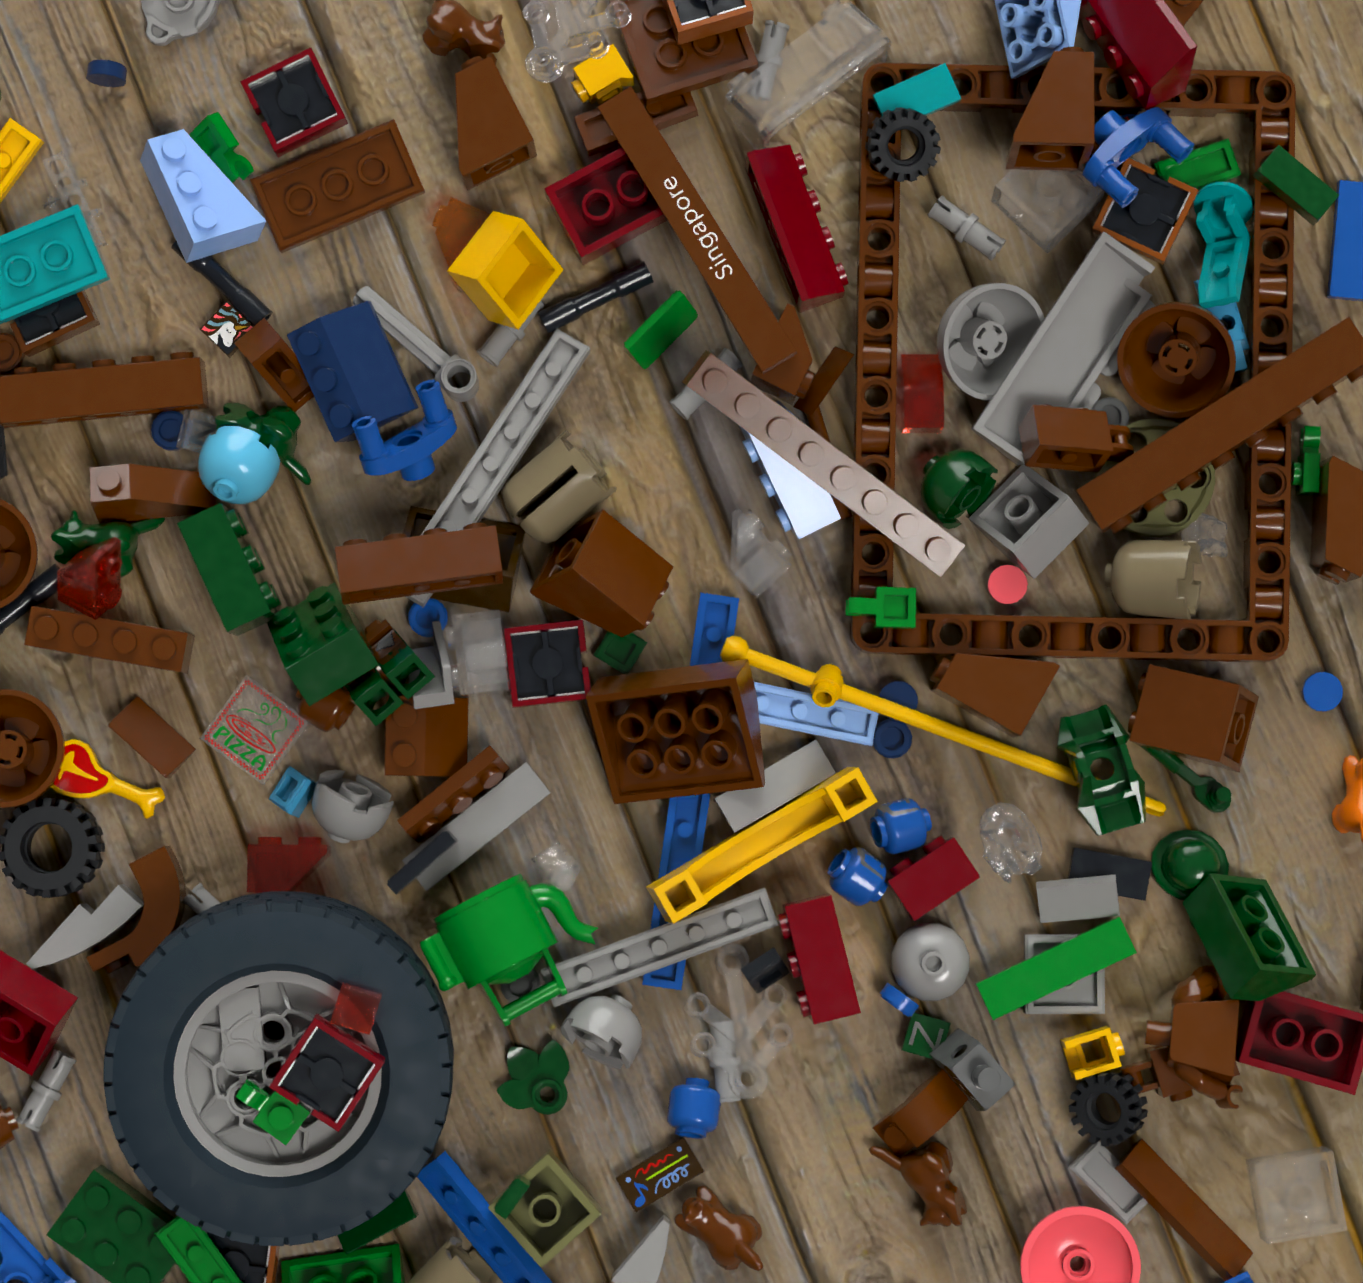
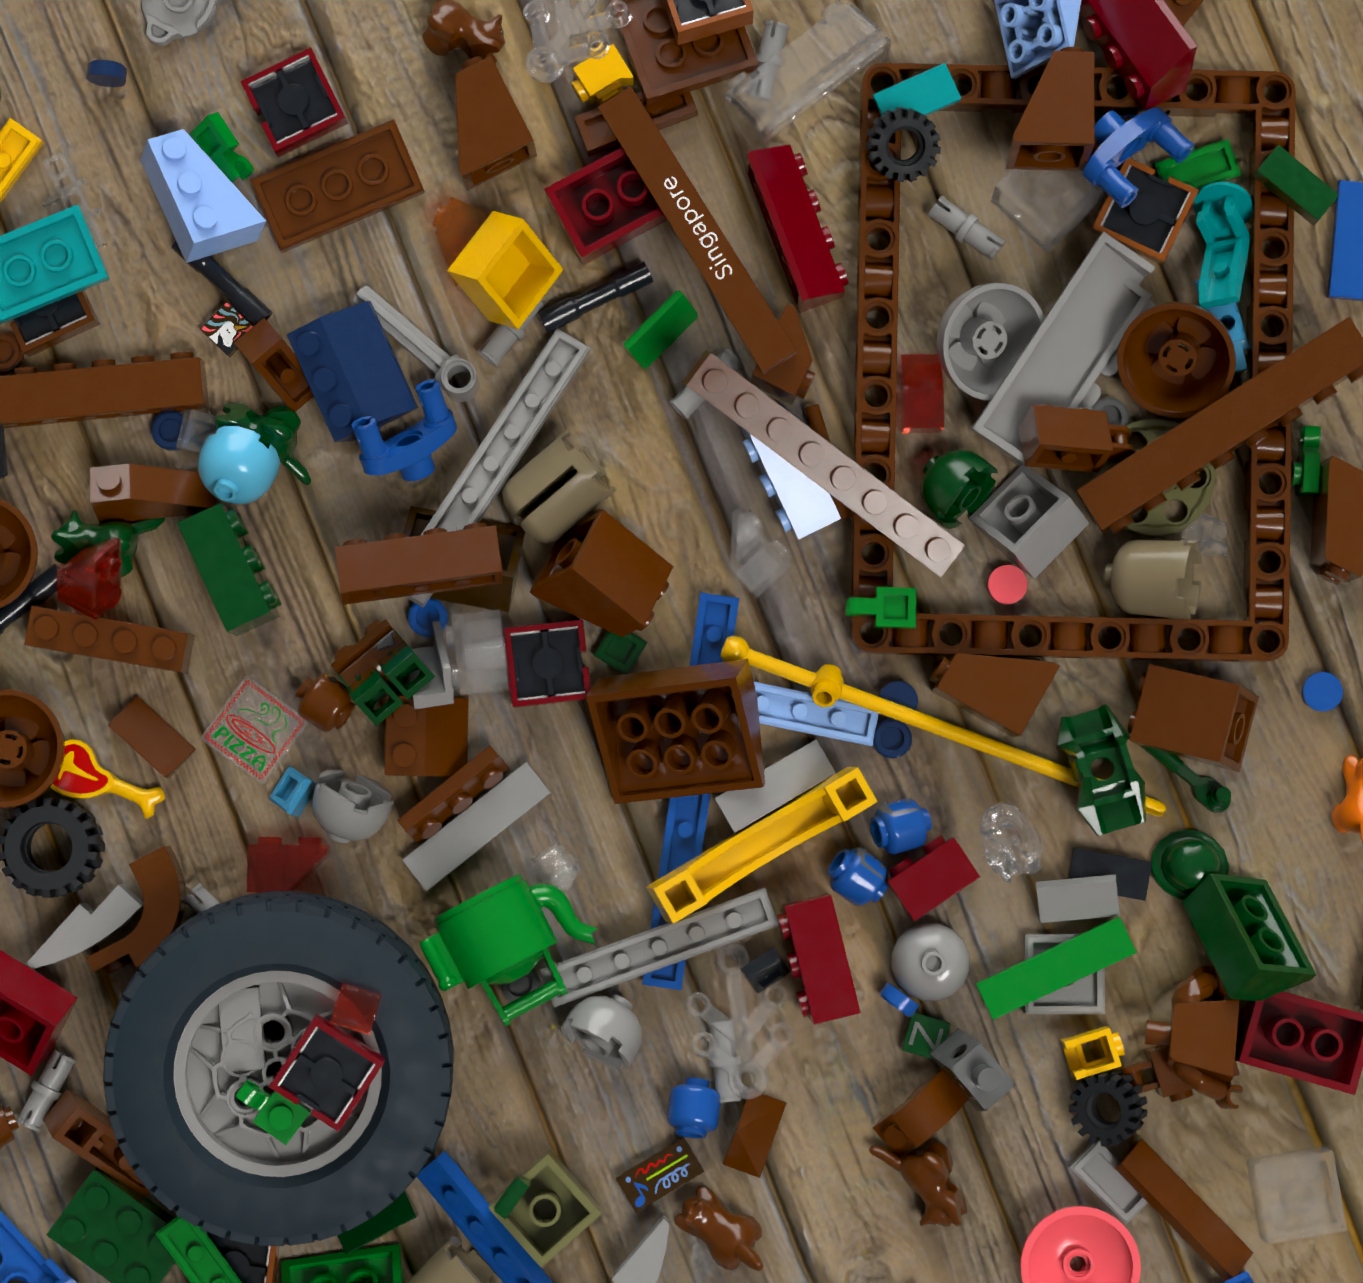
dark green brick [267,582,379,706] -> none
black tile [387,831,458,895] -> none
dark green plate [497,1040,570,1115] -> none
reddish brown sticker [793,346,854,416] -> none
none -> reddish brown slope [43,1089,150,1197]
none -> reddish brown slope [722,1089,786,1178]

